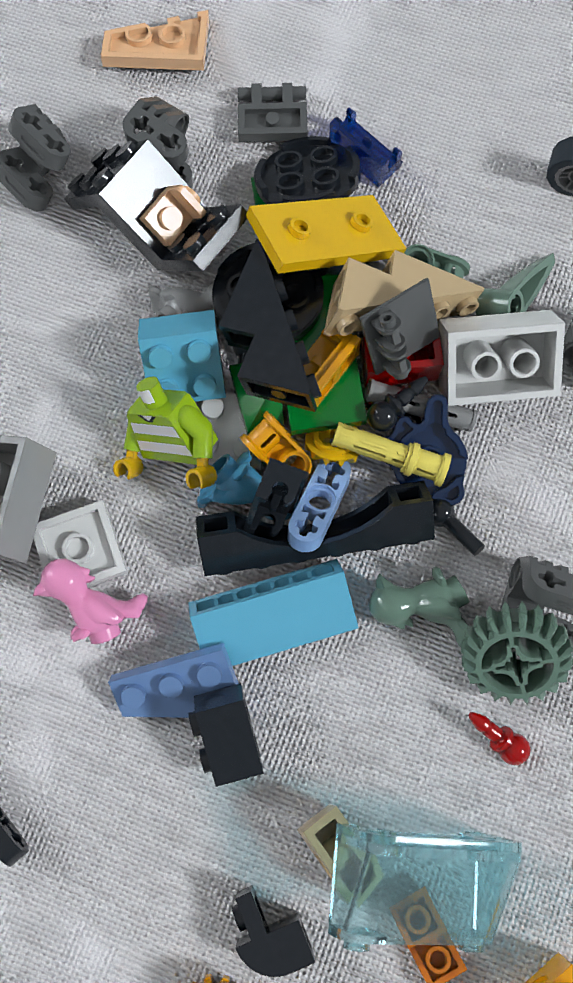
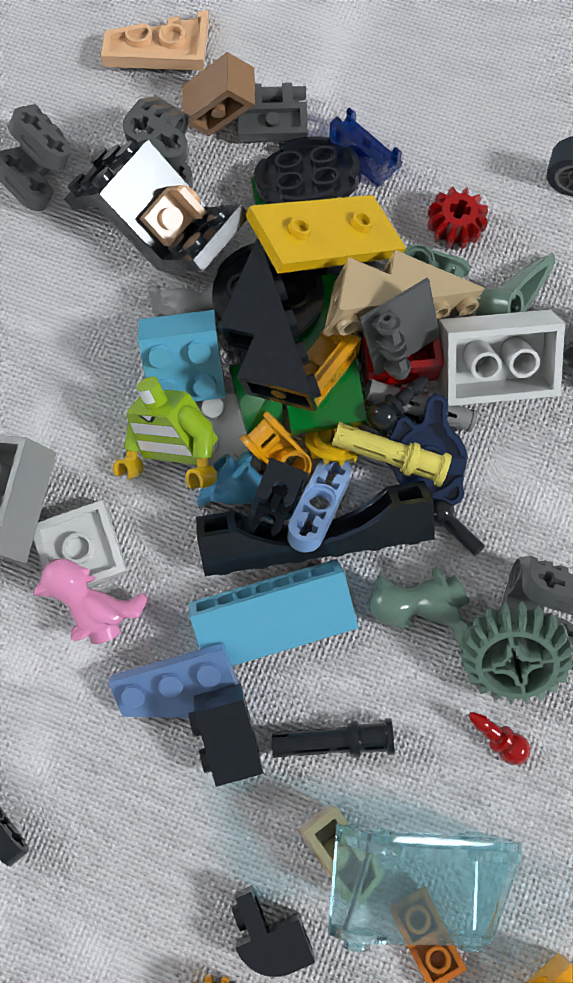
none -> medium nougat brick [182,52,255,136]
none -> black pin [271,718,395,758]
none -> red gear [427,186,488,250]

